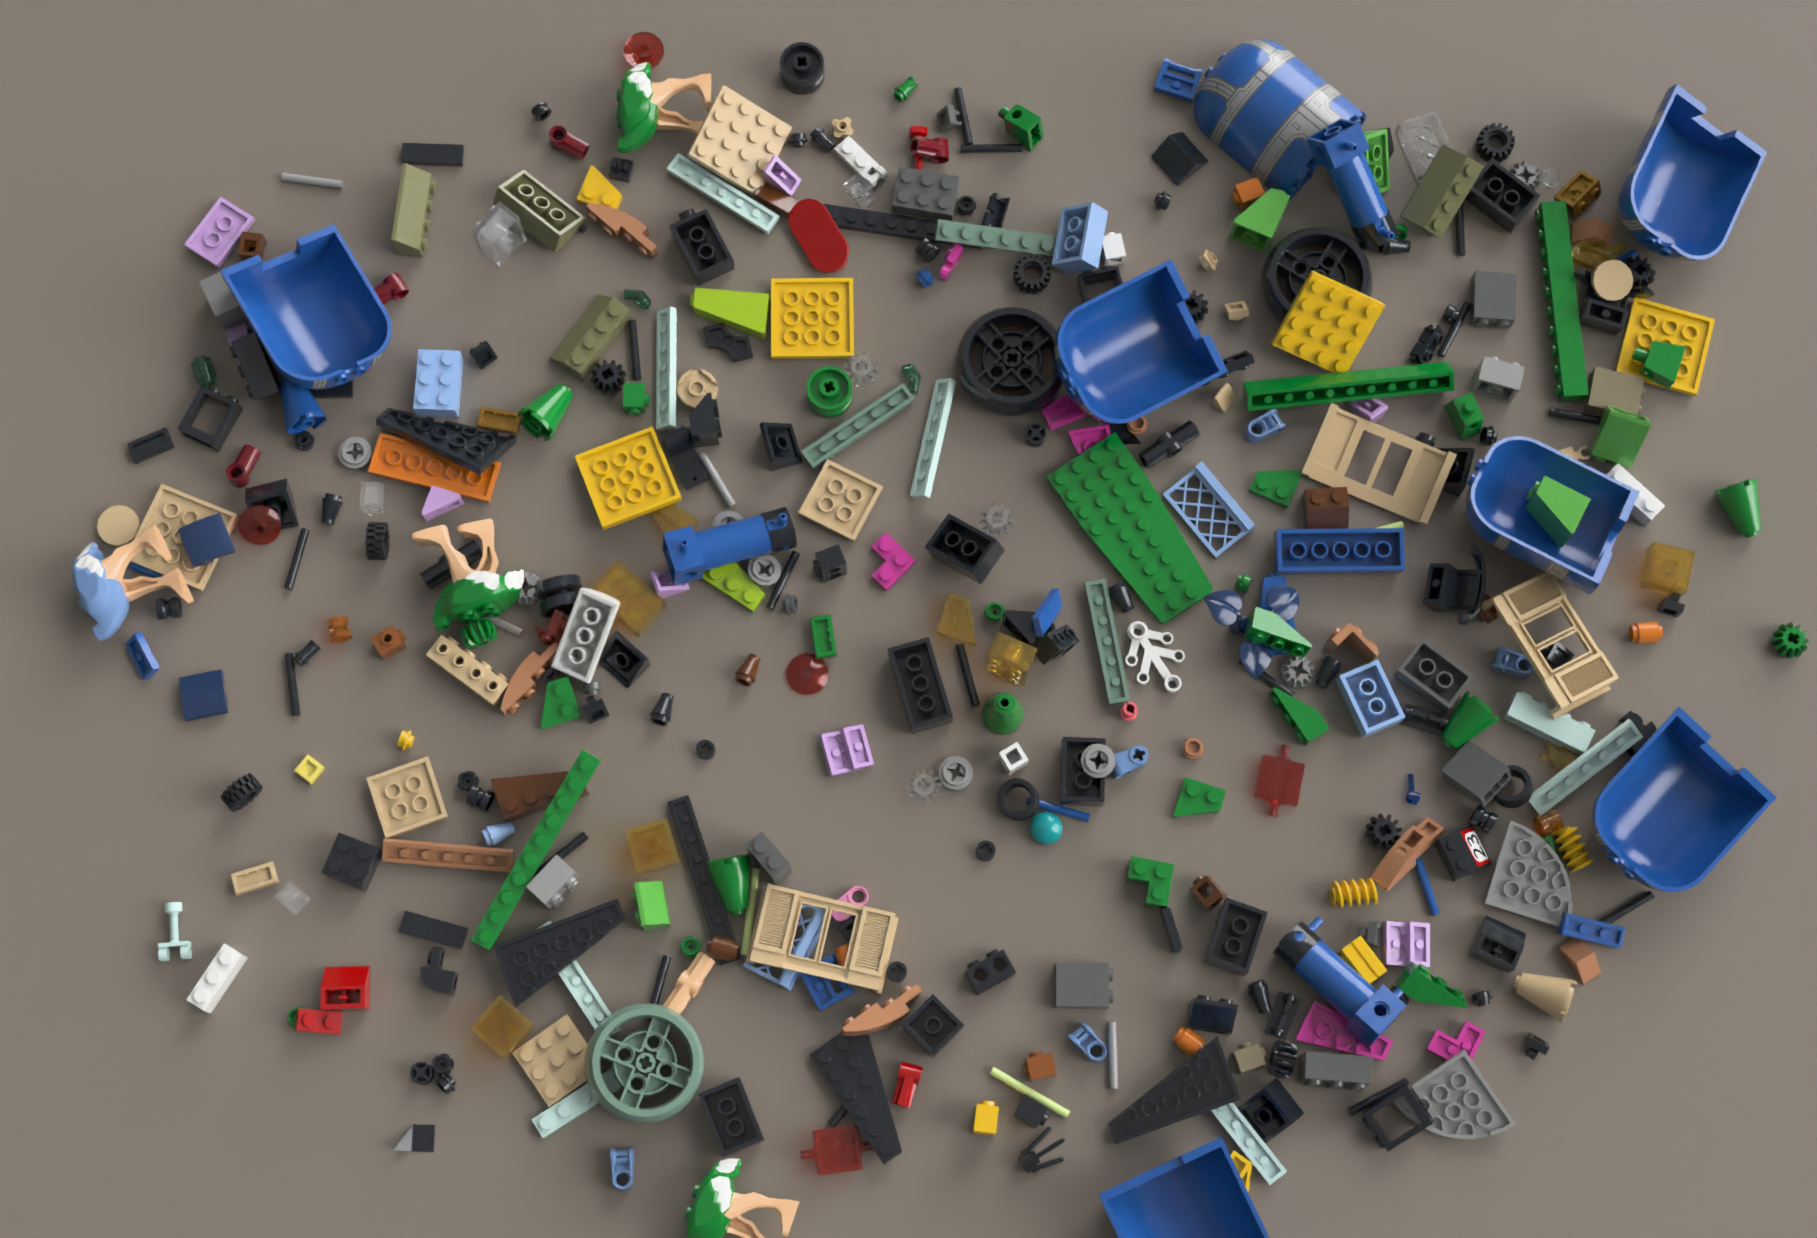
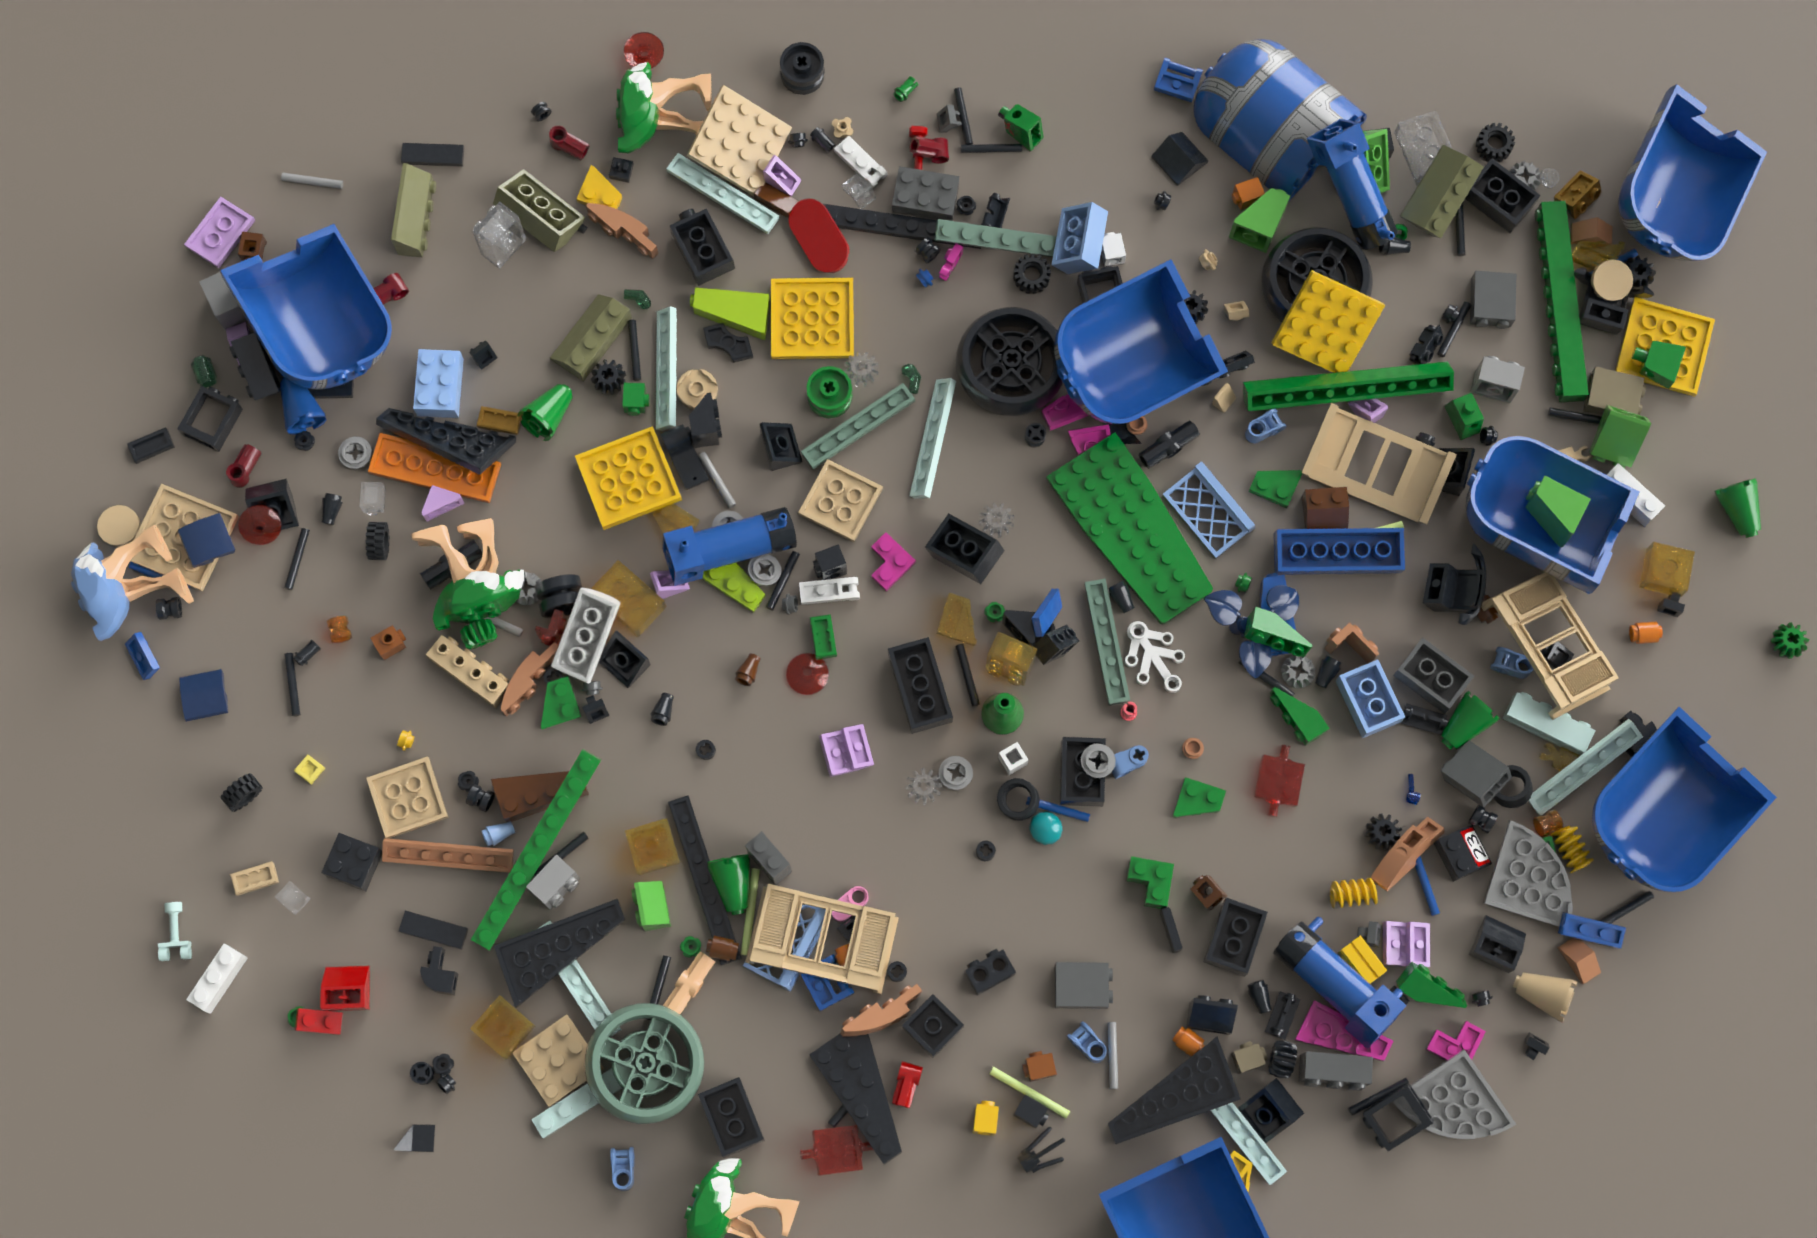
none -> white plate [799,577,860,605]

